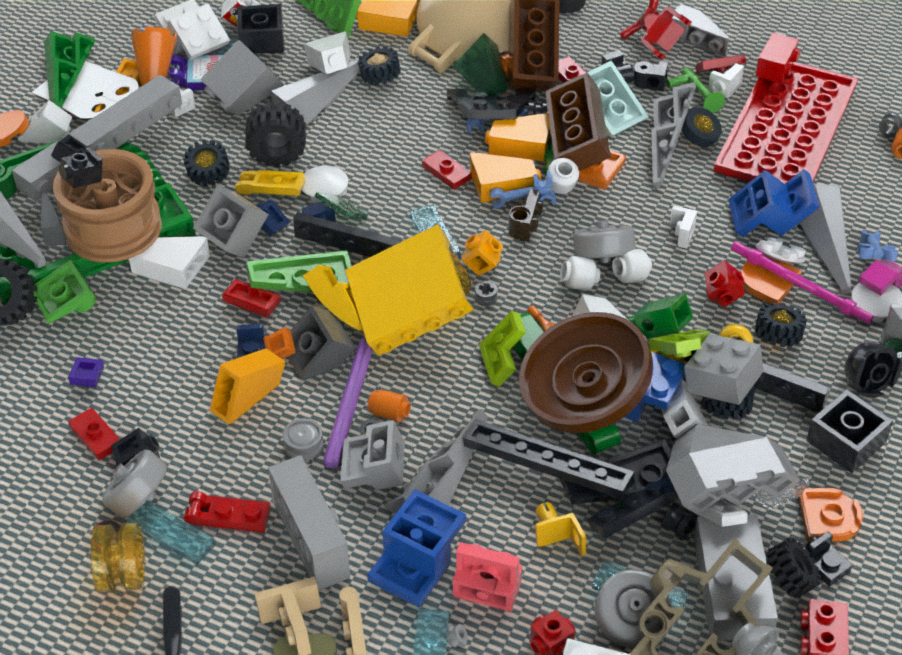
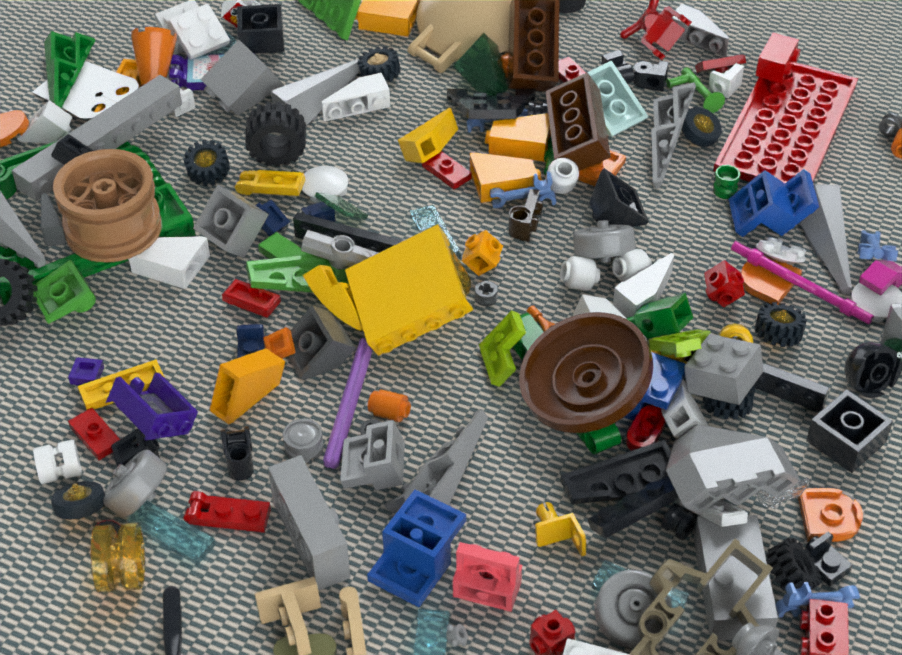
black brick [59,147,102,189] -> none
white slope [304,32,351,74] -> none
black plate [463,420,634,499] -> none
white bracket [670,206,697,249] -> none
none -> white wheel [33,439,82,484]
none -> black wheel [51,481,105,520]
none -> yellow plate [78,359,165,410]
none -> dark purple window [106,373,198,440]
none -> black piece [221,426,254,481]
none -> bright green tile [258,232,310,259]
none -> light grey piece [301,230,378,269]
none -> white slope [322,73,390,122]
none -> yellow slope [398,108,458,163]
none -> black slope [589,168,649,227]
none -> white slope [613,253,674,317]
none -> red plate [626,406,666,451]
none -> green wheel [713,165,740,199]
none -> medium blue bar [775,582,860,618]

